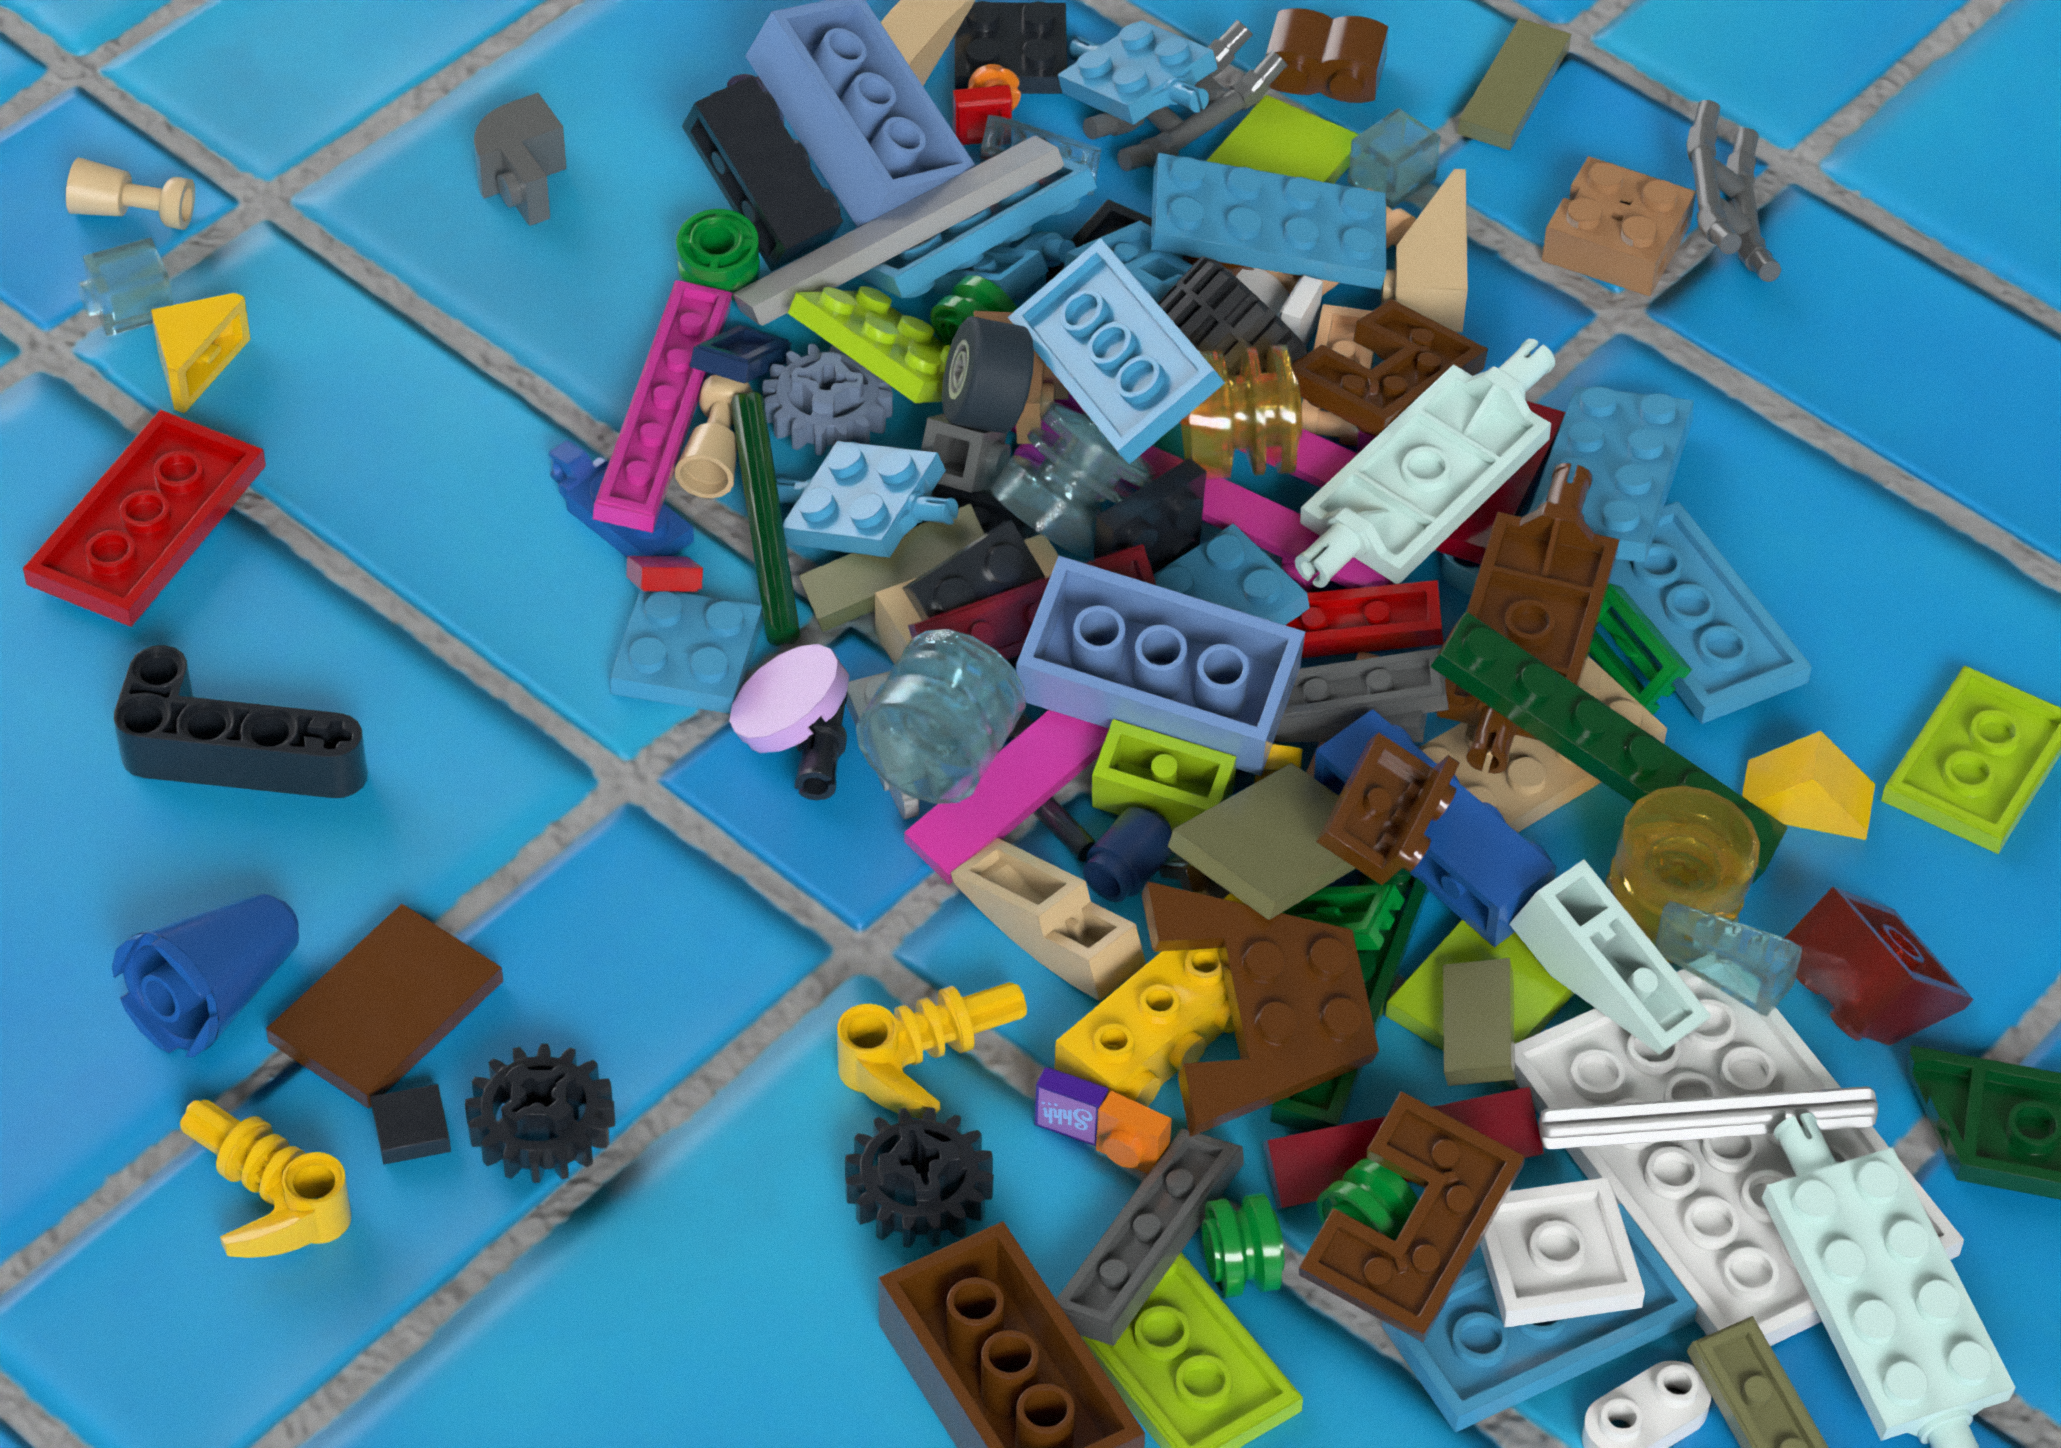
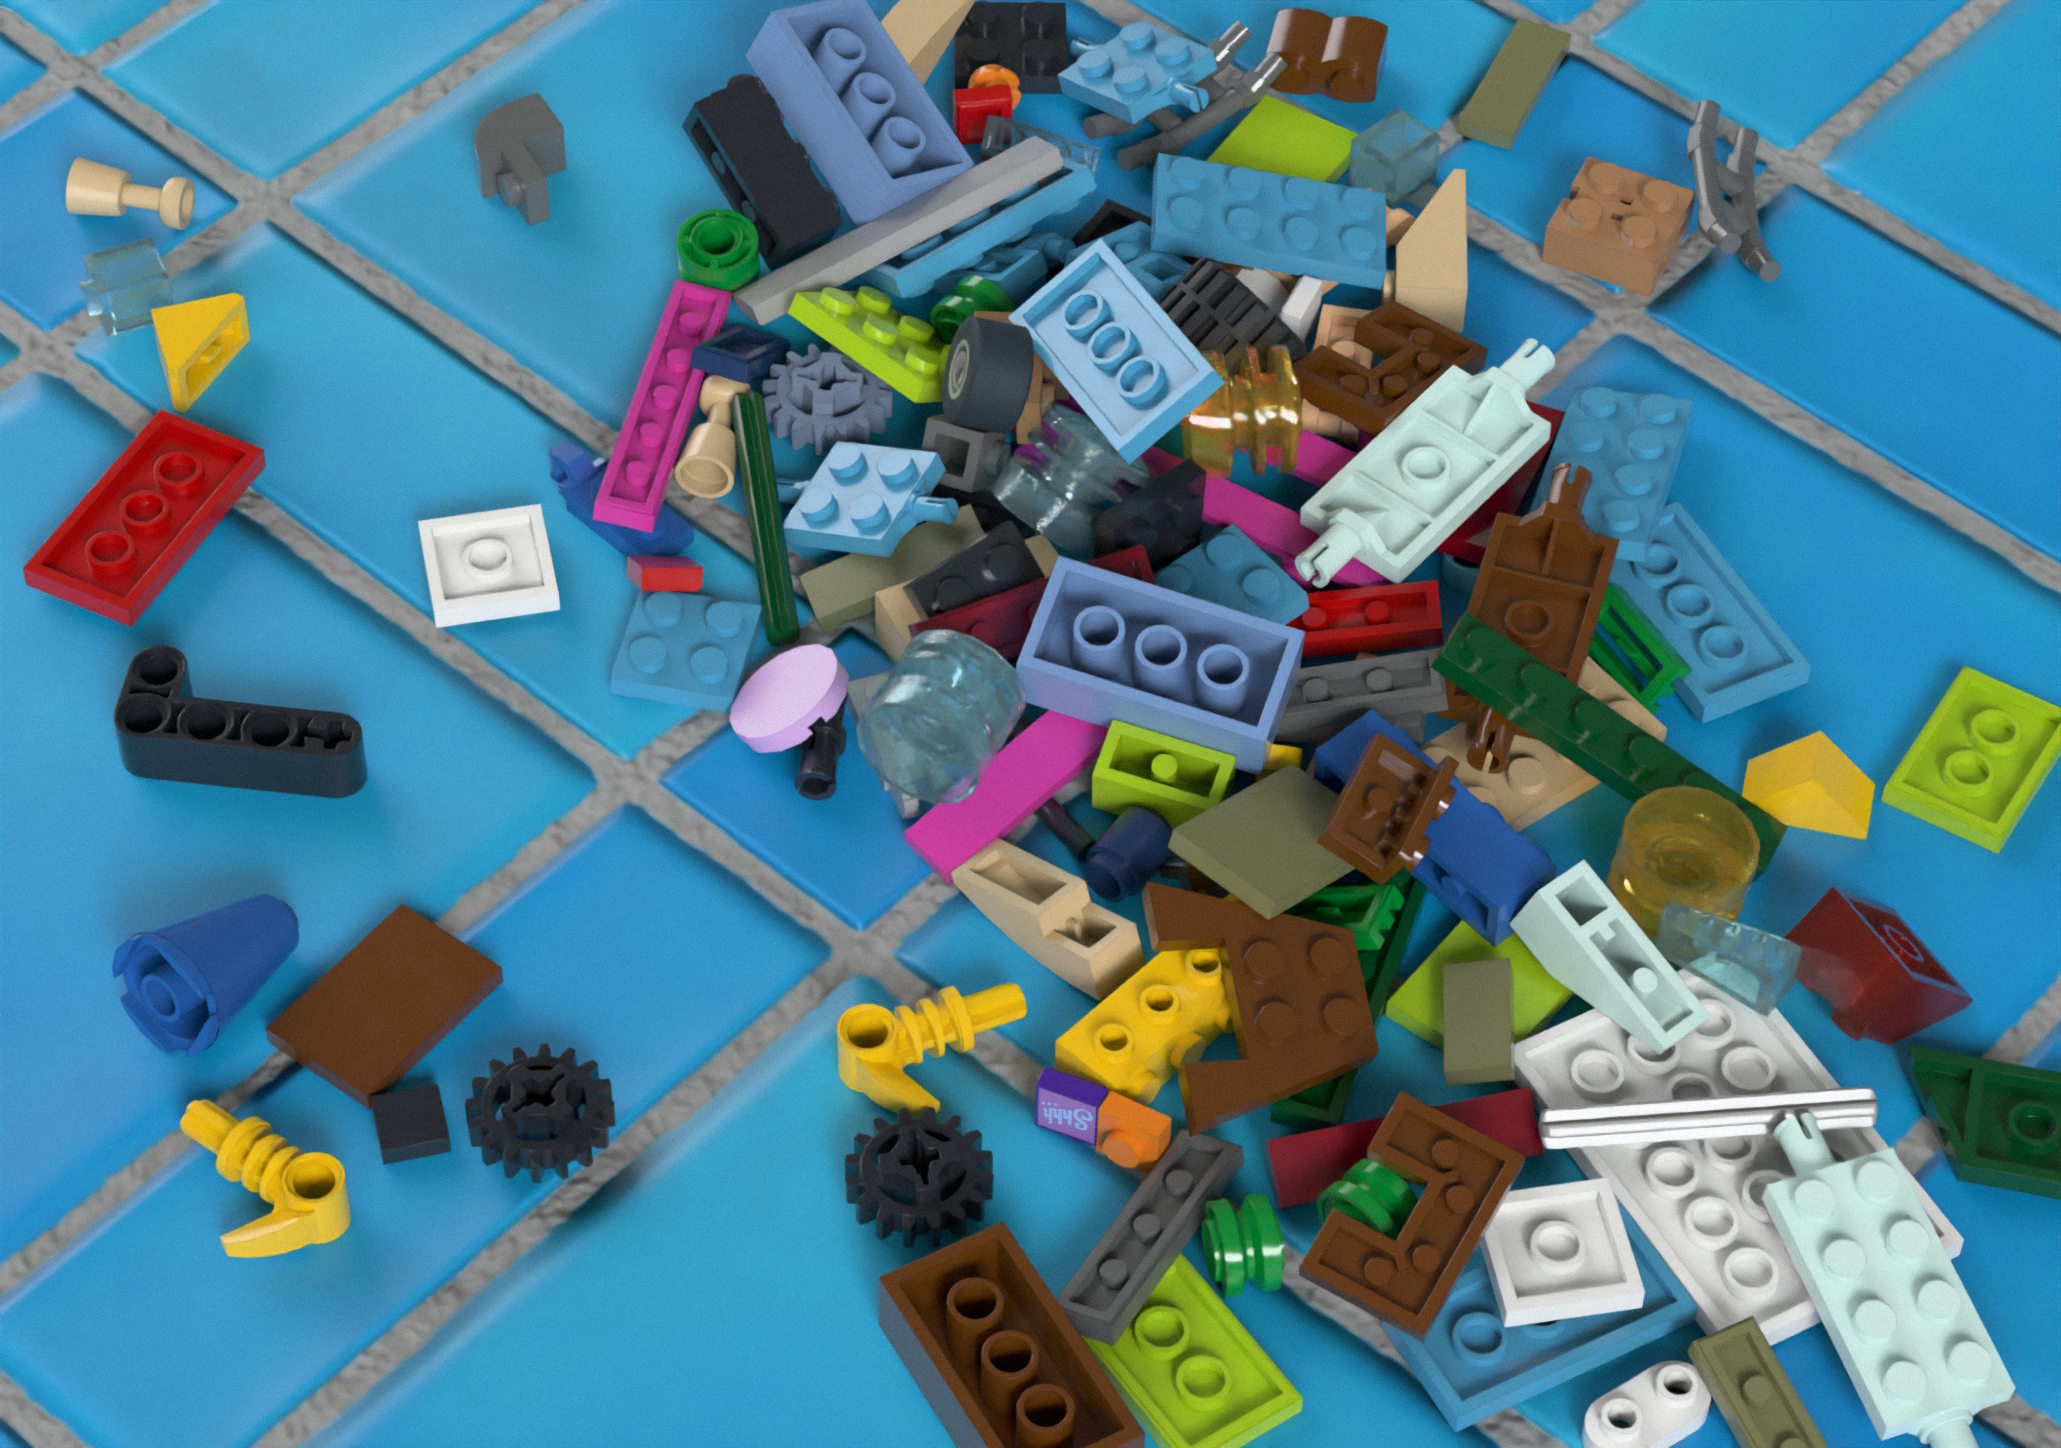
none -> white plate [418,504,560,628]

